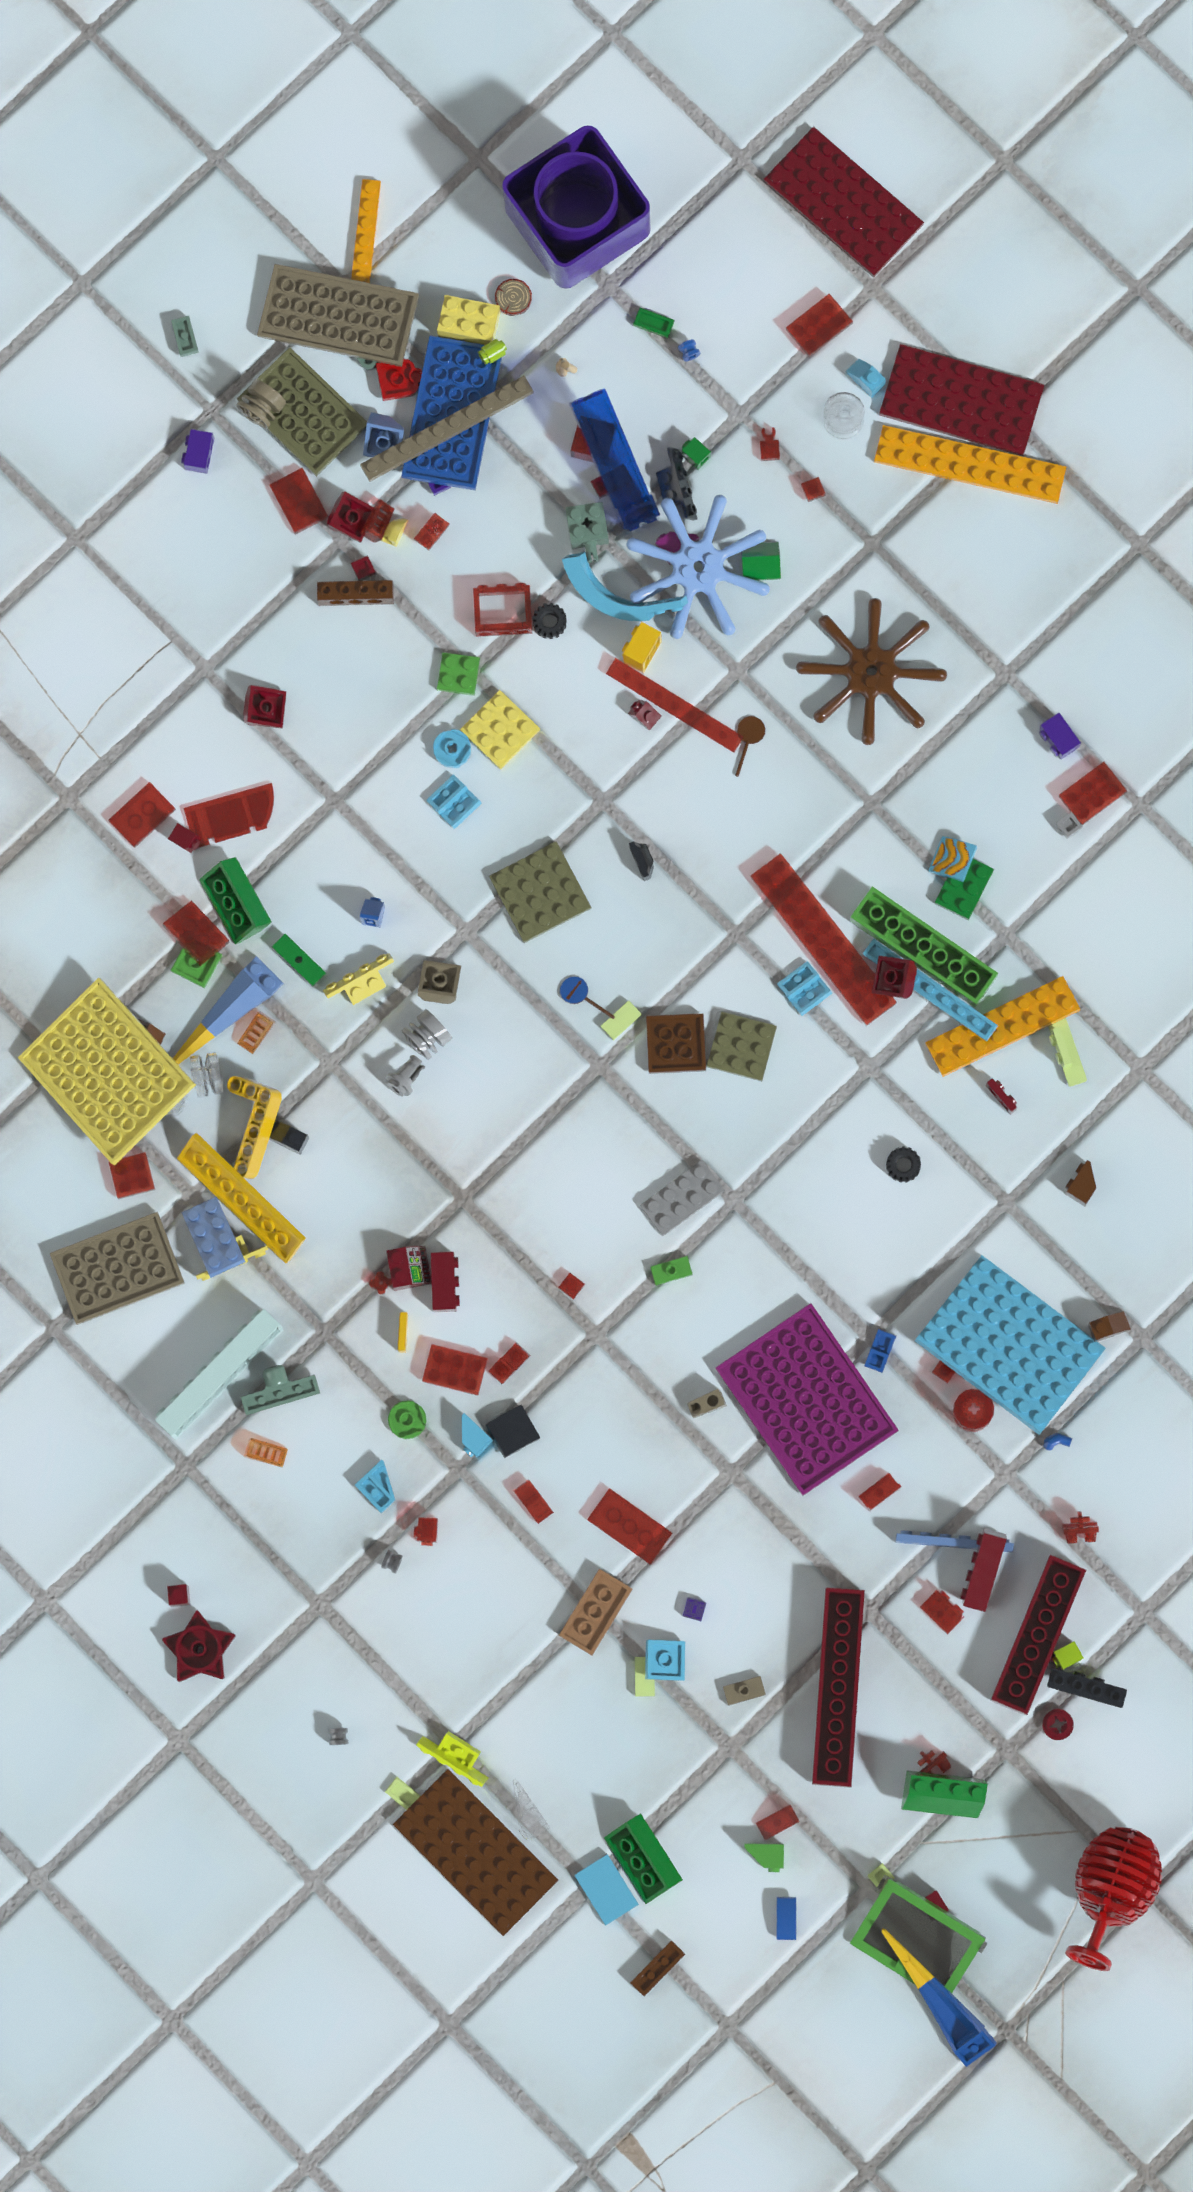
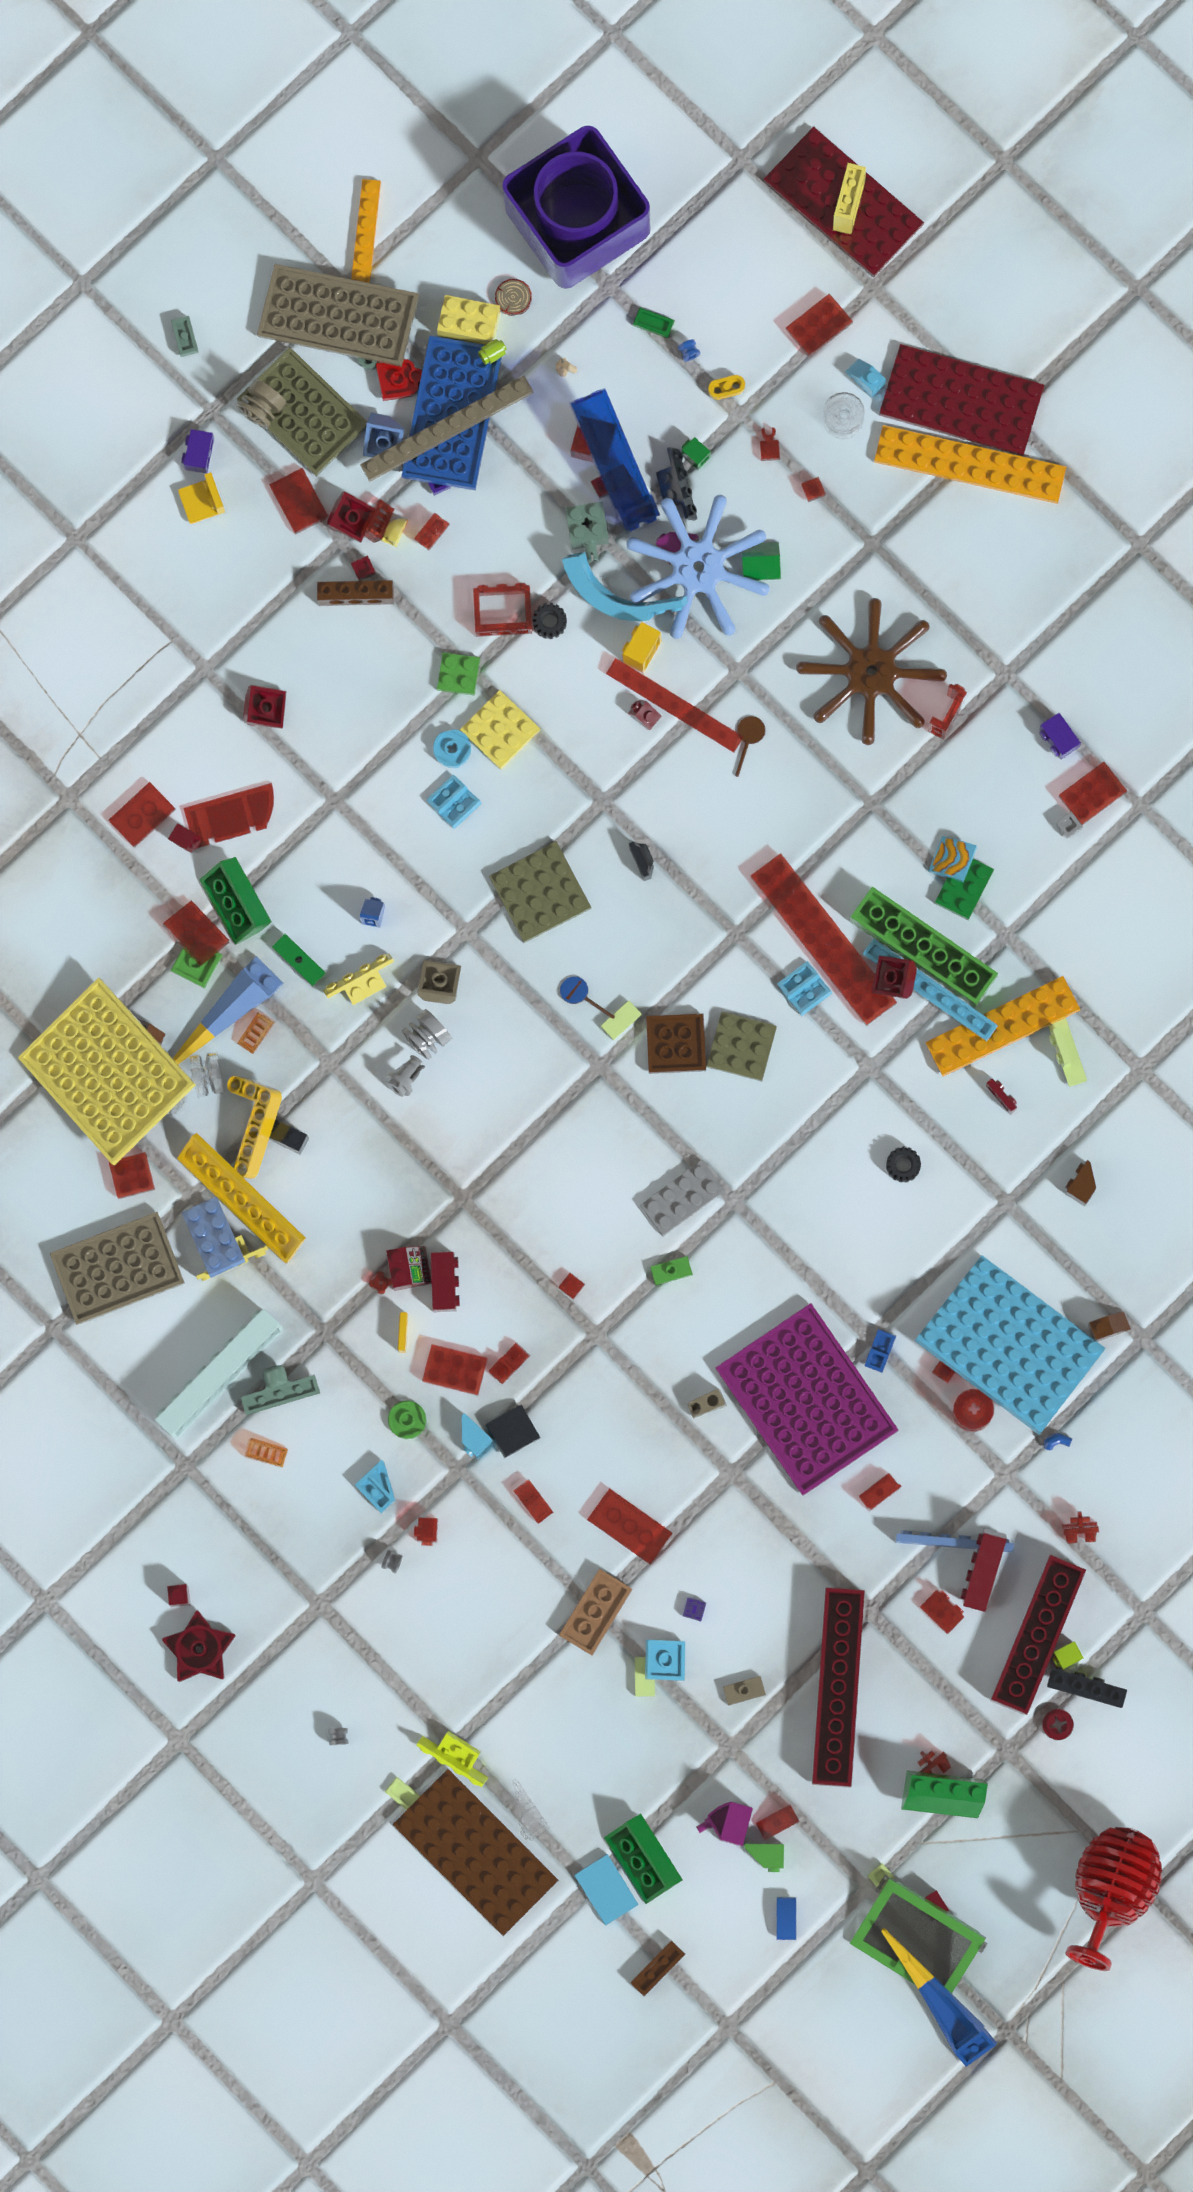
none -> yellow bracket [178,472,225,524]
none -> magenta piece [696,1802,753,1847]
none -> yellow plate [708,375,745,400]
none -> light yellow window [833,163,866,234]
none -> clear red panel [927,684,967,740]

